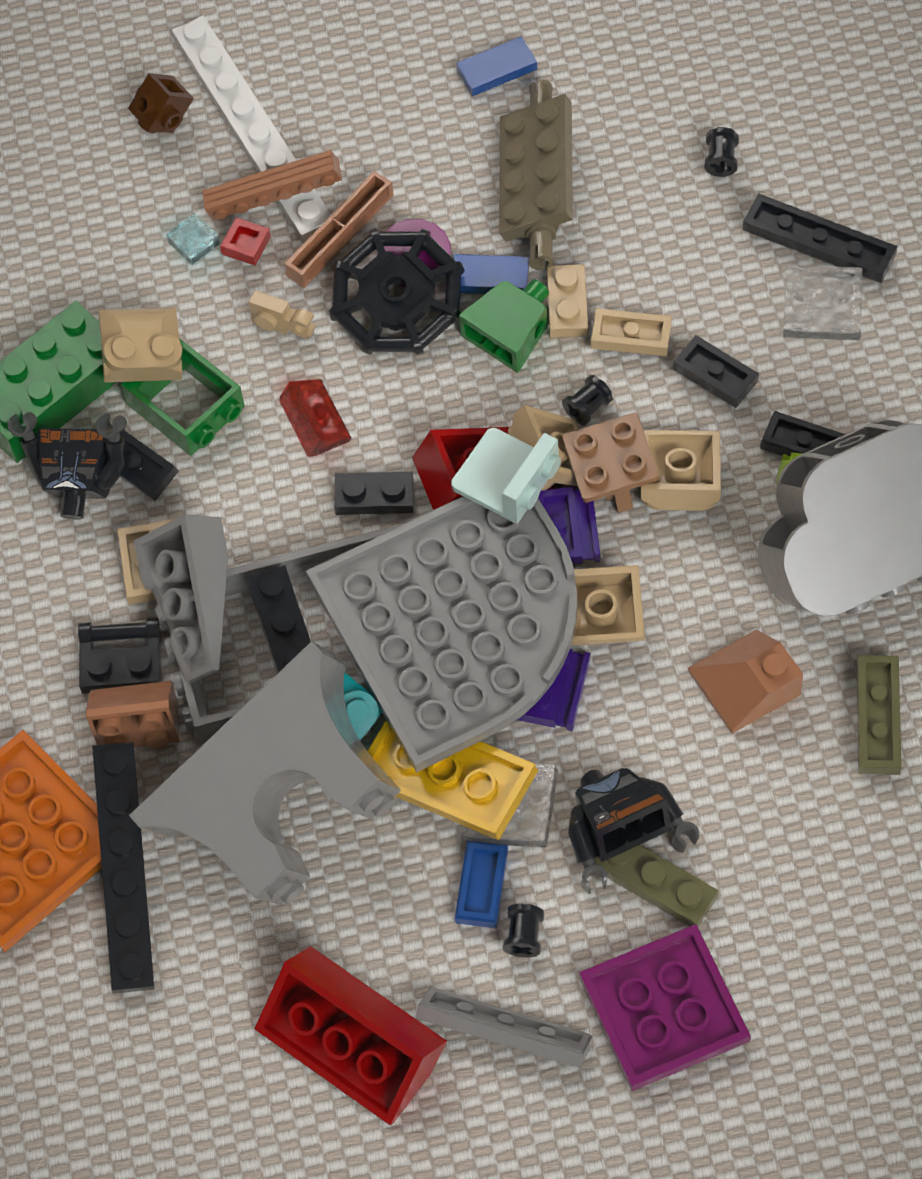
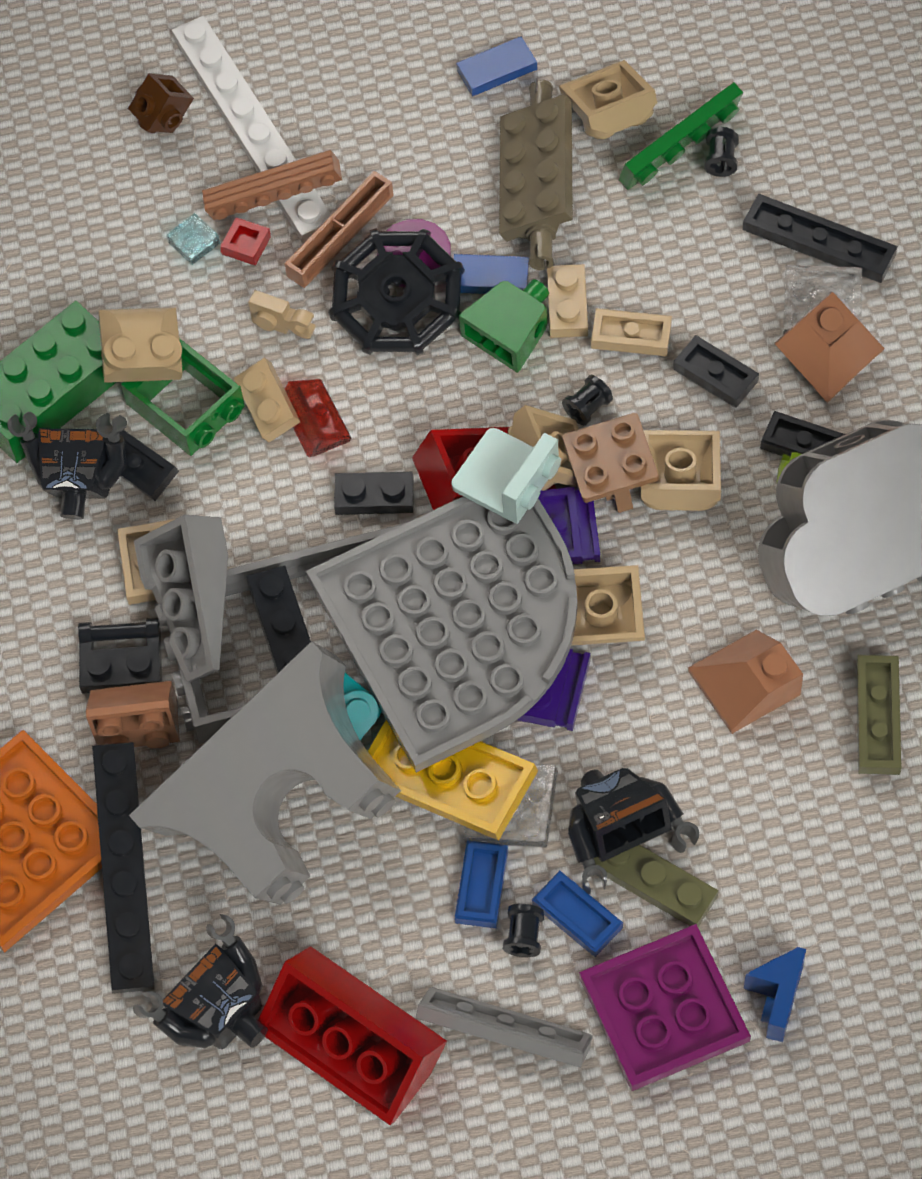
none -> torso [133,914,268,1049]
none -> tan plate [234,357,300,443]
none -> blue tile [532,870,623,957]
none -> tan slope [559,60,657,139]
none -> green plate [618,82,744,190]
none -> blue slope [744,947,806,1042]
none -> nougat plate [775,291,885,403]

